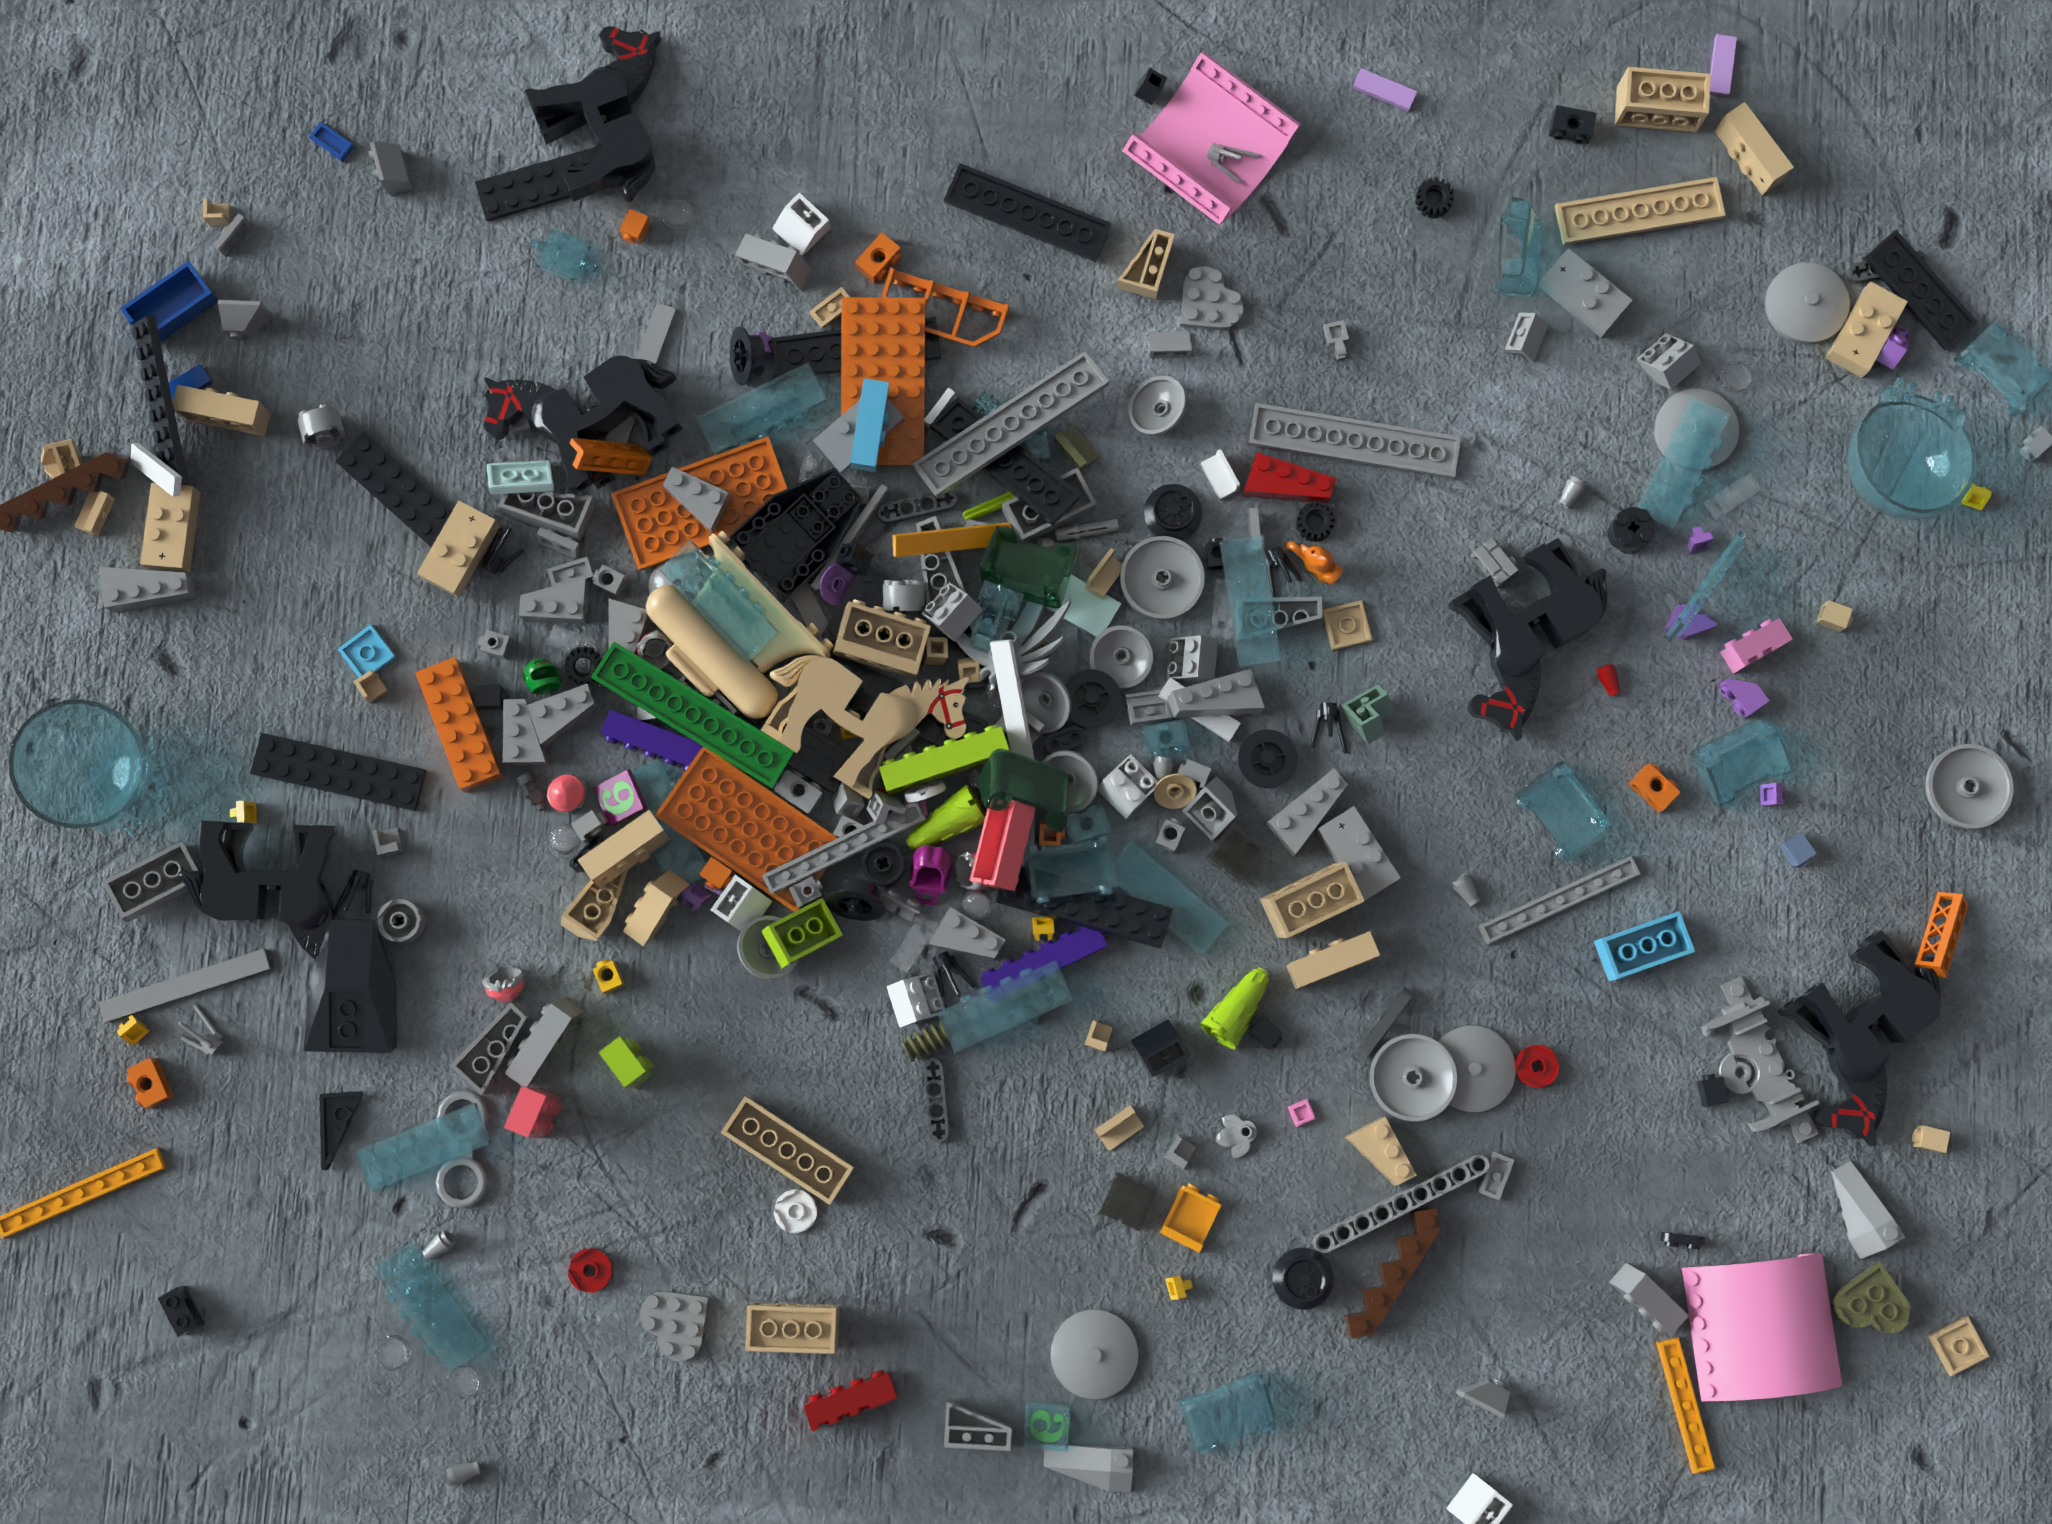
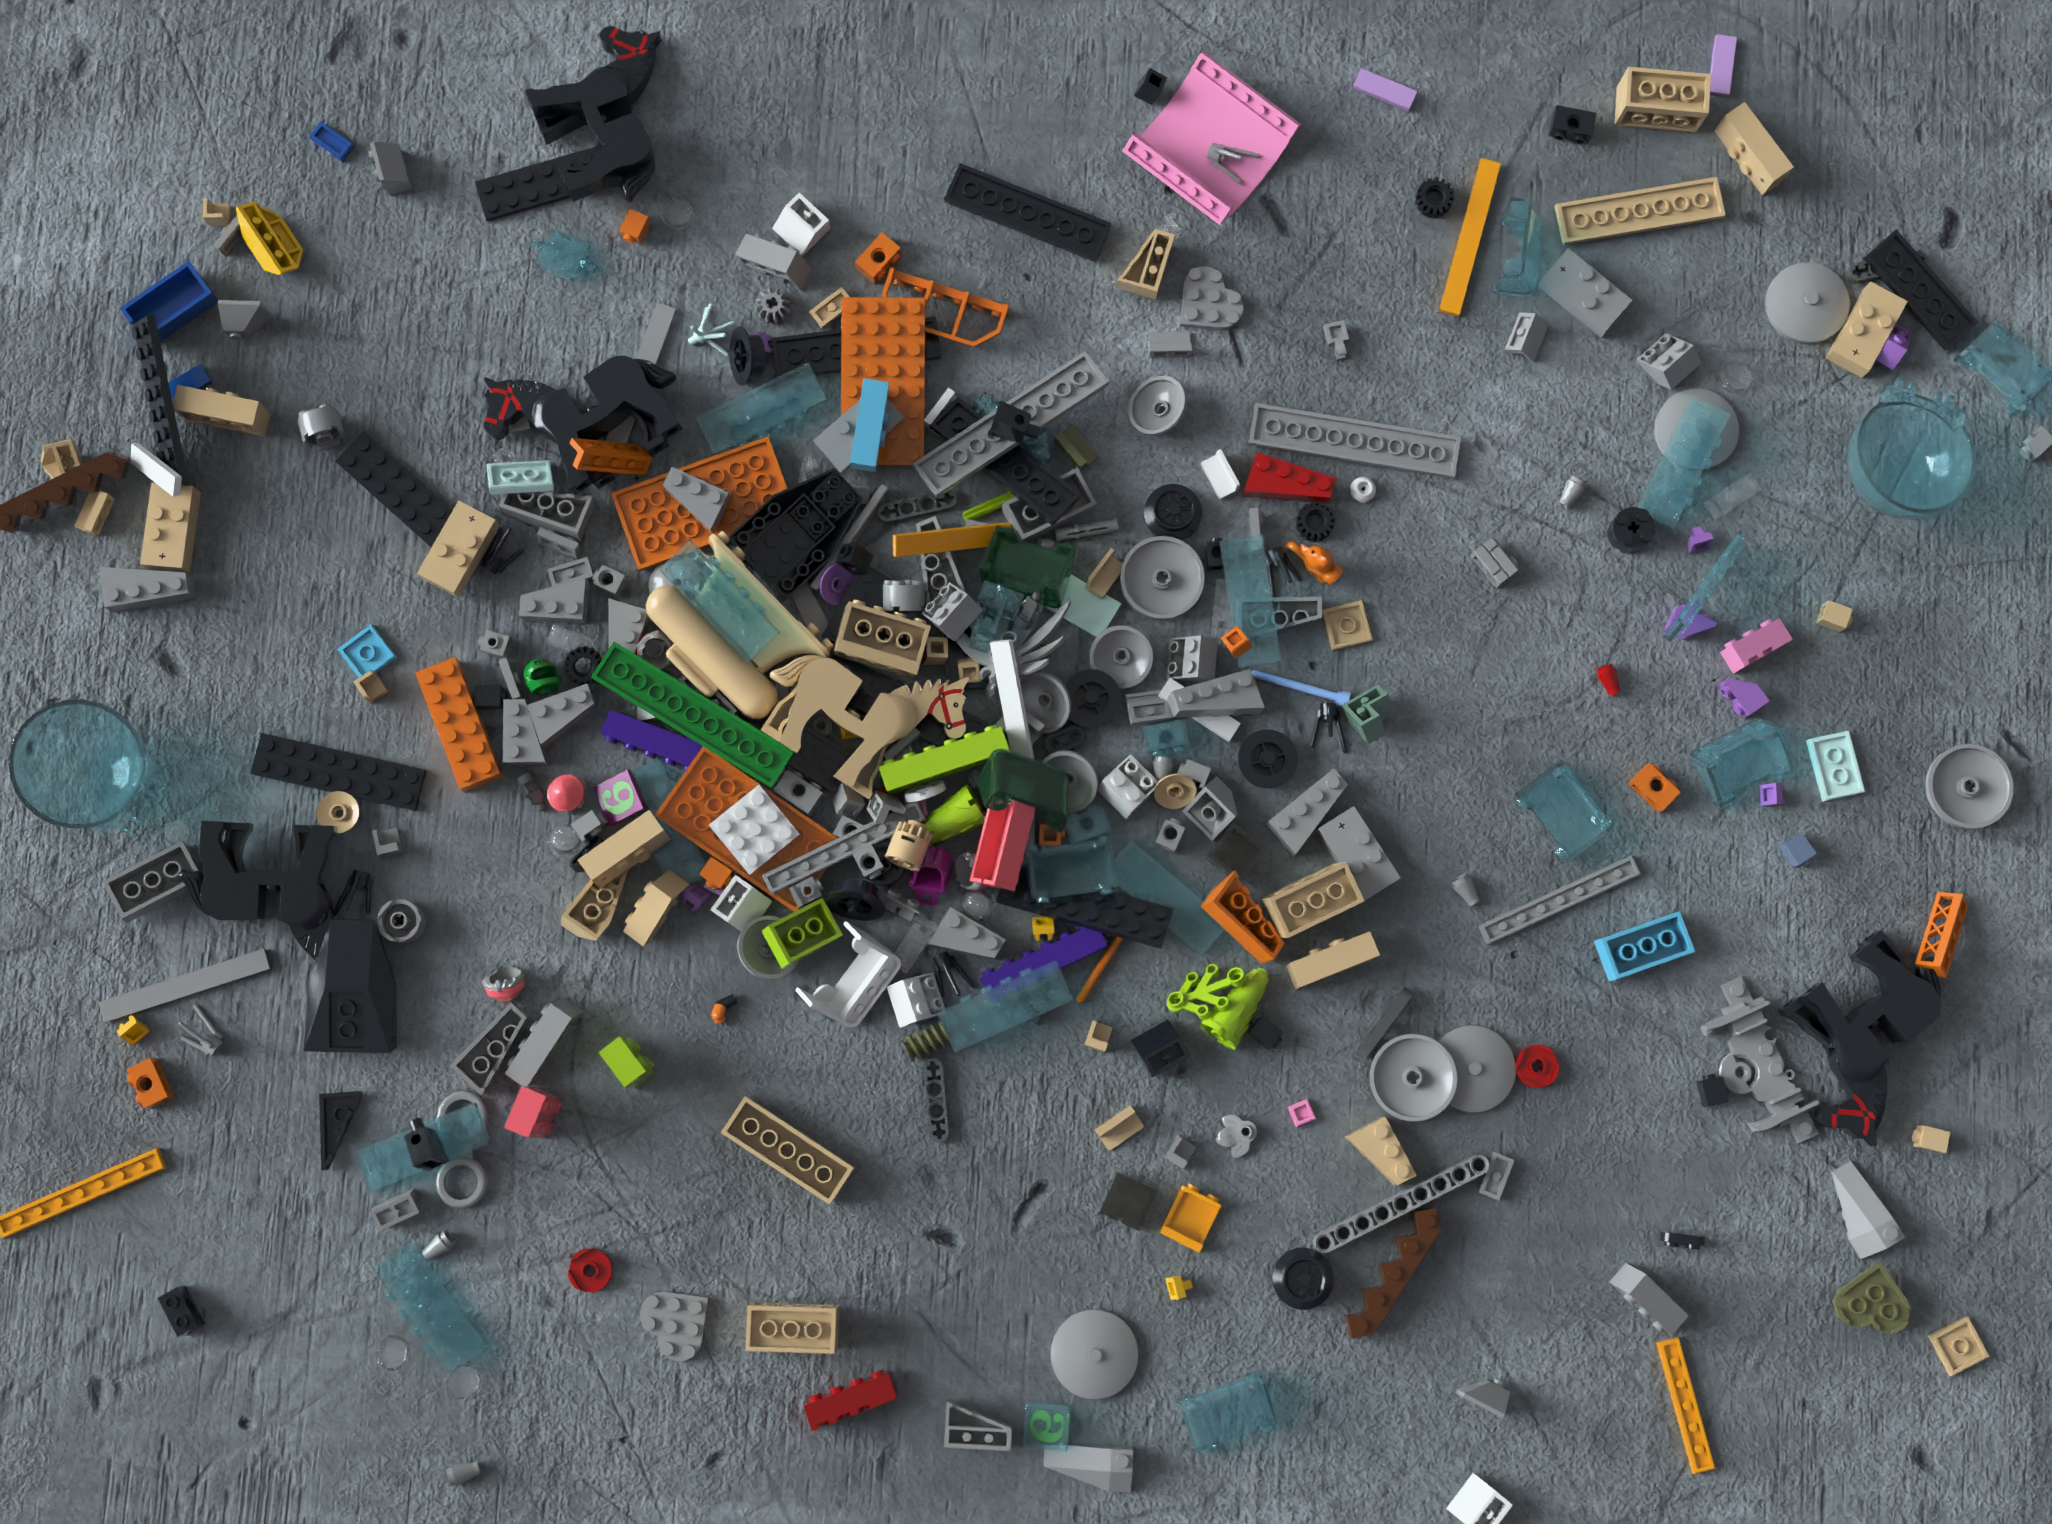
yellow tile [230,800,257,824] -> none
yellow brick [593,959,625,994] -> none
white tile [774,1189,818,1233] -> none
black animal [1448,538,1607,741] -> none
bright pink panel [1682,1253,1842,1401] -> none
yellow tile [1961,483,1991,511] -> none
none -> yellow wedge [236,201,303,275]
none -> tan dish [317,791,360,834]
none -> light grey hinge [370,1188,421,1231]
none -> black torso [404,1118,449,1171]
none -> light grey plate [499,658,524,699]
none -> light aqua plant [688,304,735,356]
none -> white plate [709,785,799,875]
none -> arm [711,994,737,1024]
none -> light grey gear [755,288,791,324]
none -> white windscreen [795,921,901,1028]
none -> light grey brick [852,844,884,880]
none -> tan gear [885,820,933,871]
none -> black torso [990,401,1041,443]
none -> dark grey piece [1014,591,1042,630]
none -> orange piece [1076,936,1124,1004]
none -> clear tile [1158,213,1183,239]
none -> lime plant [1167,964,1246,1020]
none -> orange wedge [1200,871,1285,963]
none -> orange slope [1221,626,1252,659]
none -> light blue piece [1252,670,1351,708]
none -> white plate [1350,477,1376,503]
none -> light orange tile [1439,158,1501,317]
none -> light aqua tile [1806,731,1865,802]

